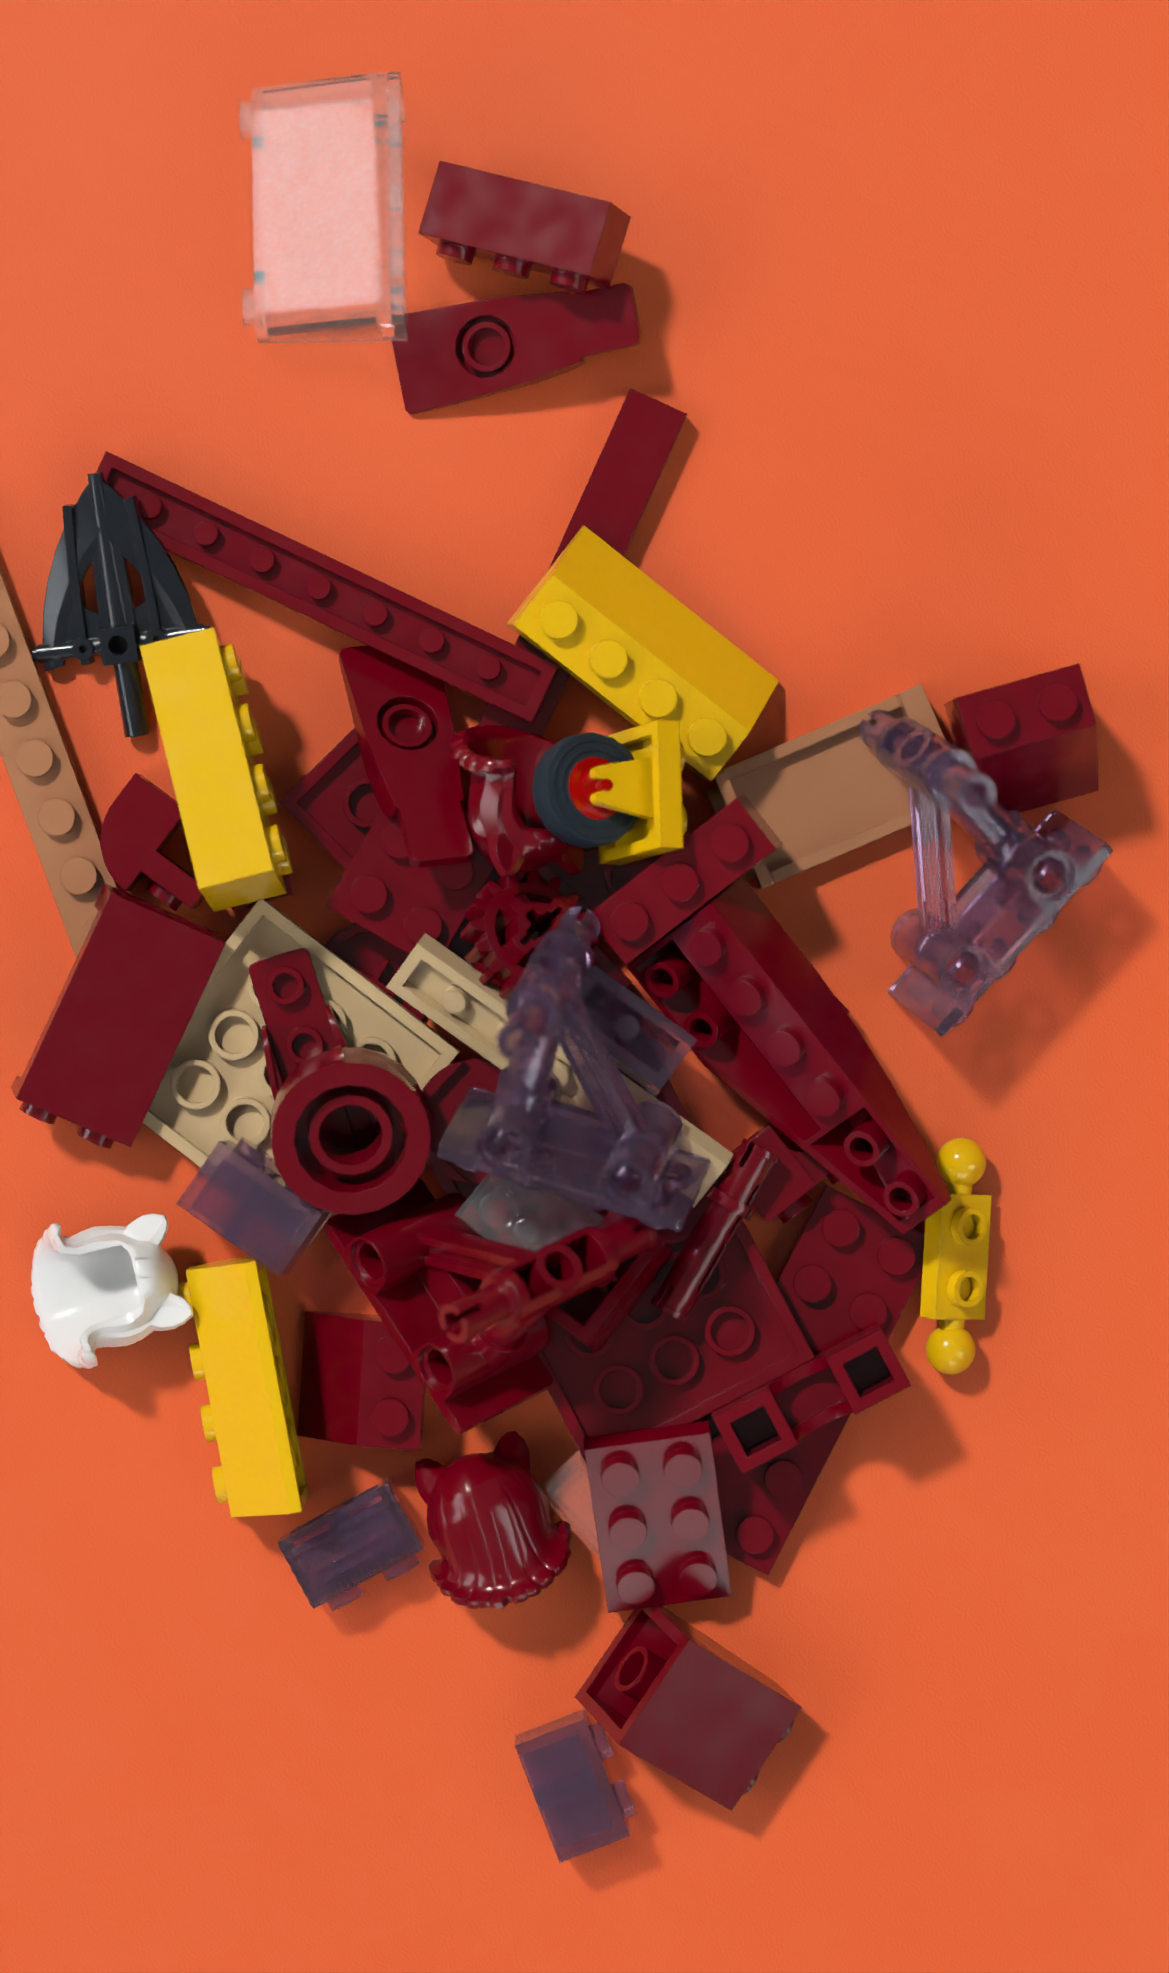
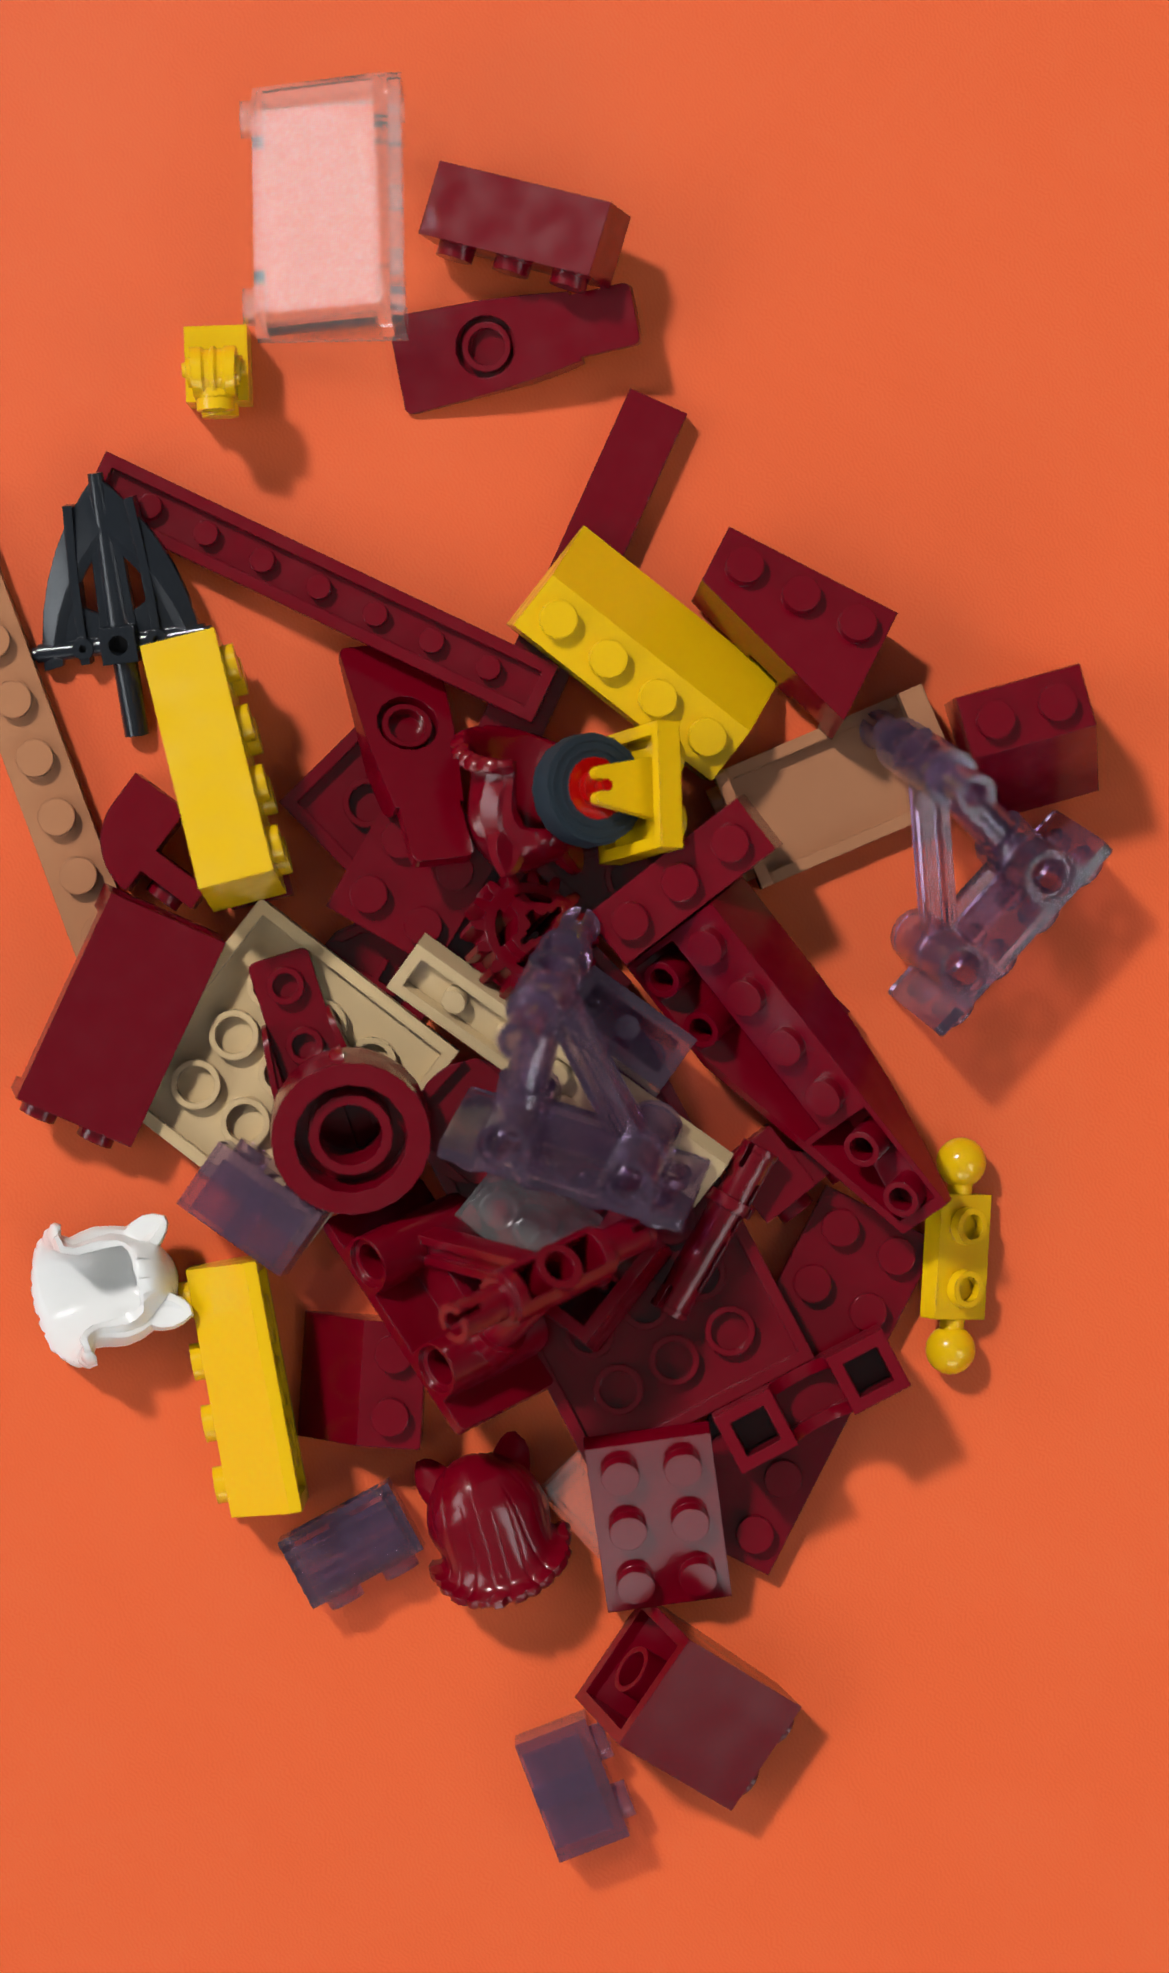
none -> yellow brick [182,324,253,419]
none -> dark red wedge [692,527,898,740]

